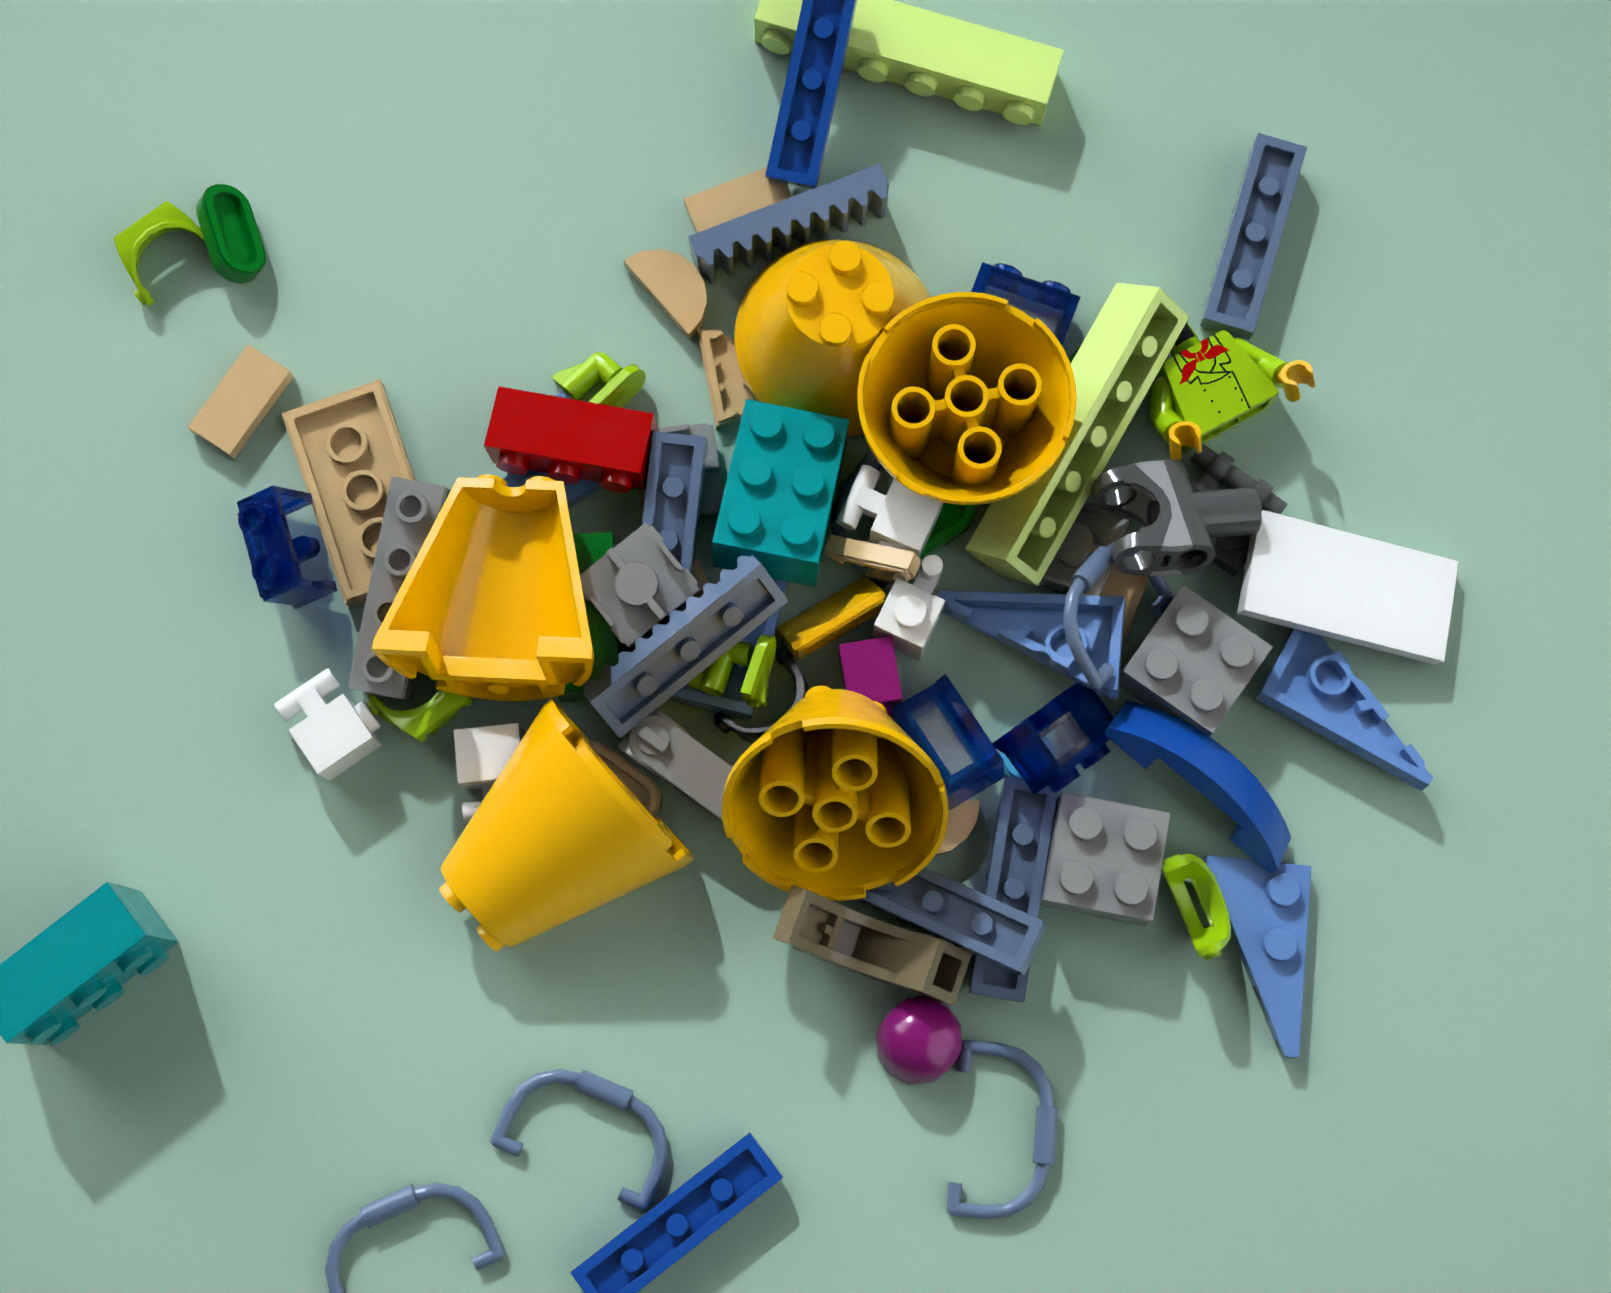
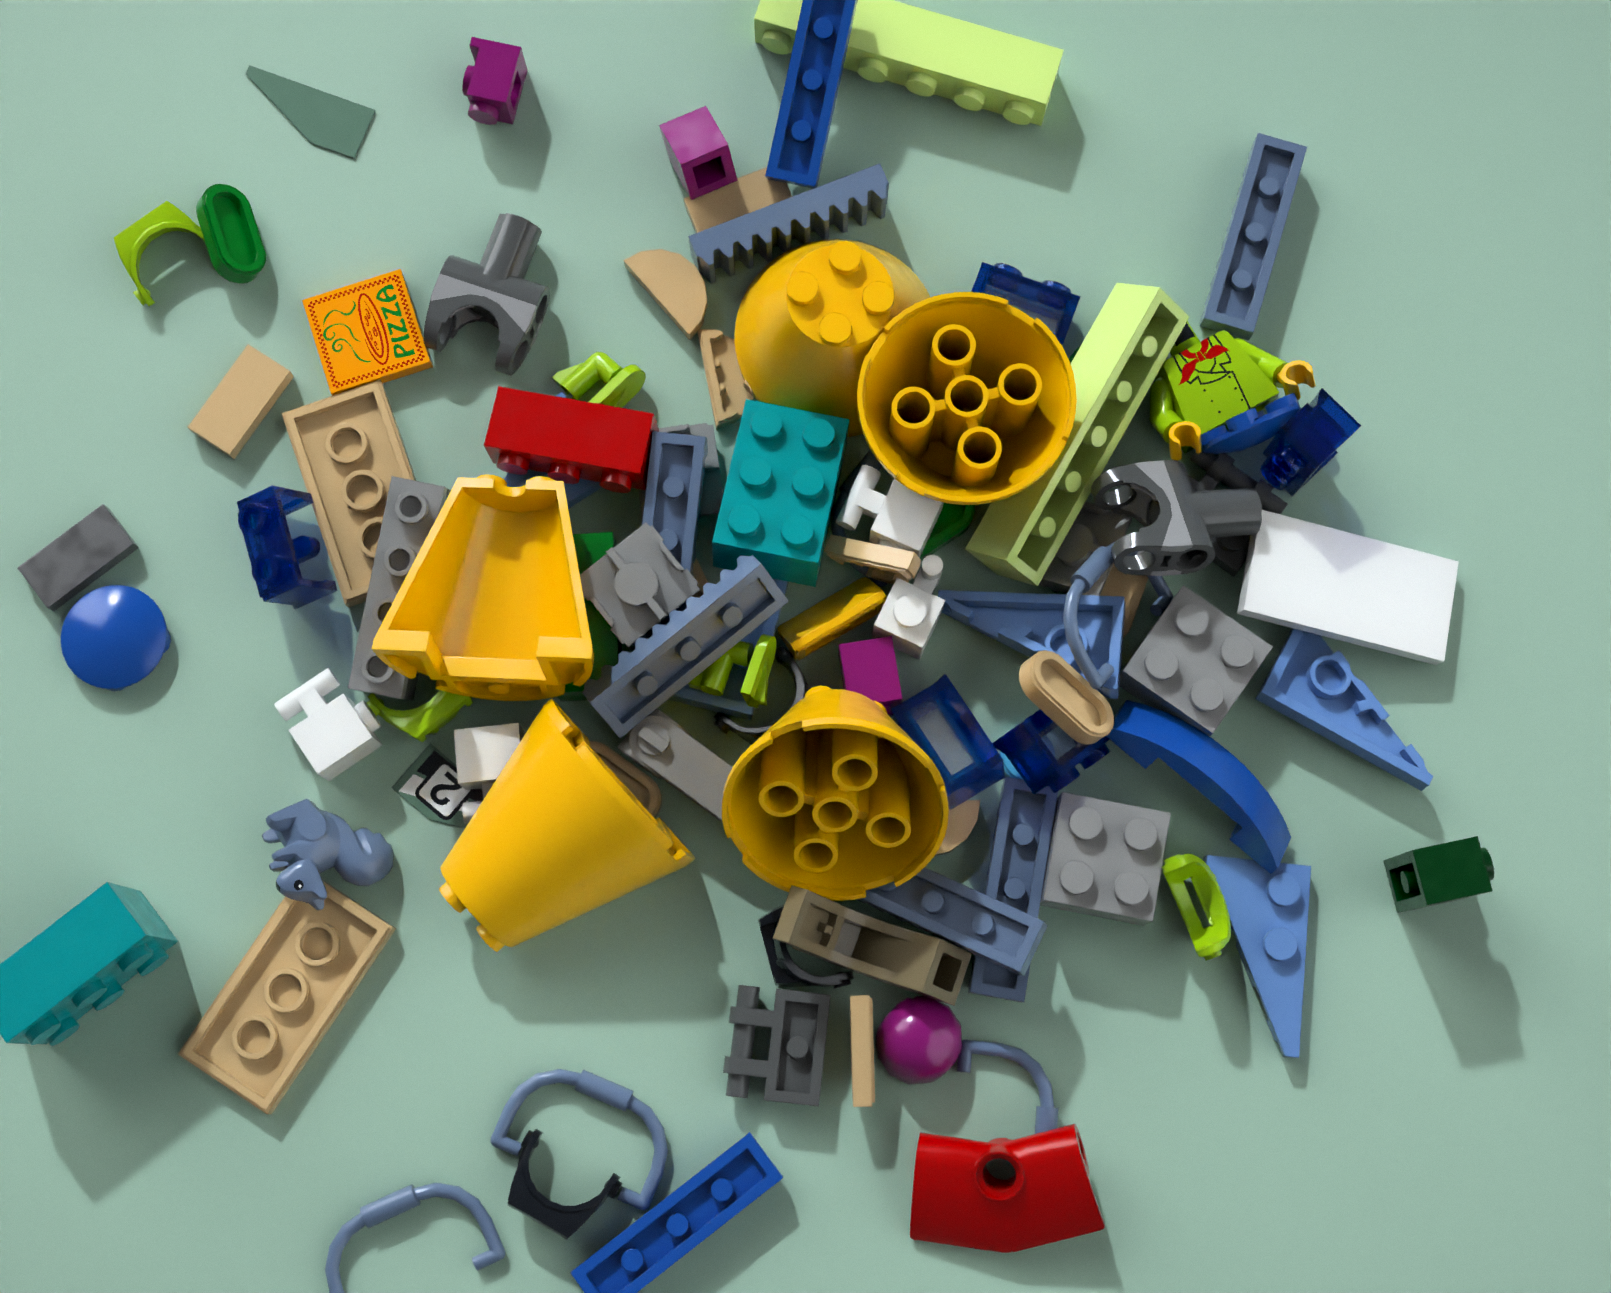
none -> flat silver tile [18,504,139,612]
none -> blue dish [61,585,171,691]
none -> tan tile [178,881,396,1115]
none -> sand green sticker [246,65,376,159]
none -> sand blue animal [262,799,394,910]
none -> light orange tile [302,269,433,396]
none -> sticker [392,744,483,828]
none -> dark grey connector [424,213,550,376]
none -> magenta brick [462,37,528,125]
none -> black helmet [508,1129,622,1240]
none -> magenta brick [659,106,738,200]
none -> dark grey plate [723,985,831,1106]
none -> black helmet [758,904,854,989]
none -> tan tile [850,995,875,1107]
none -> red panel [910,1124,1105,1253]
none -> tan tile [1019,650,1114,745]
none -> blue dish [1201,393,1301,454]
none -> clear blue window [1260,388,1361,497]
none -> dark green brick [1383,836,1494,913]

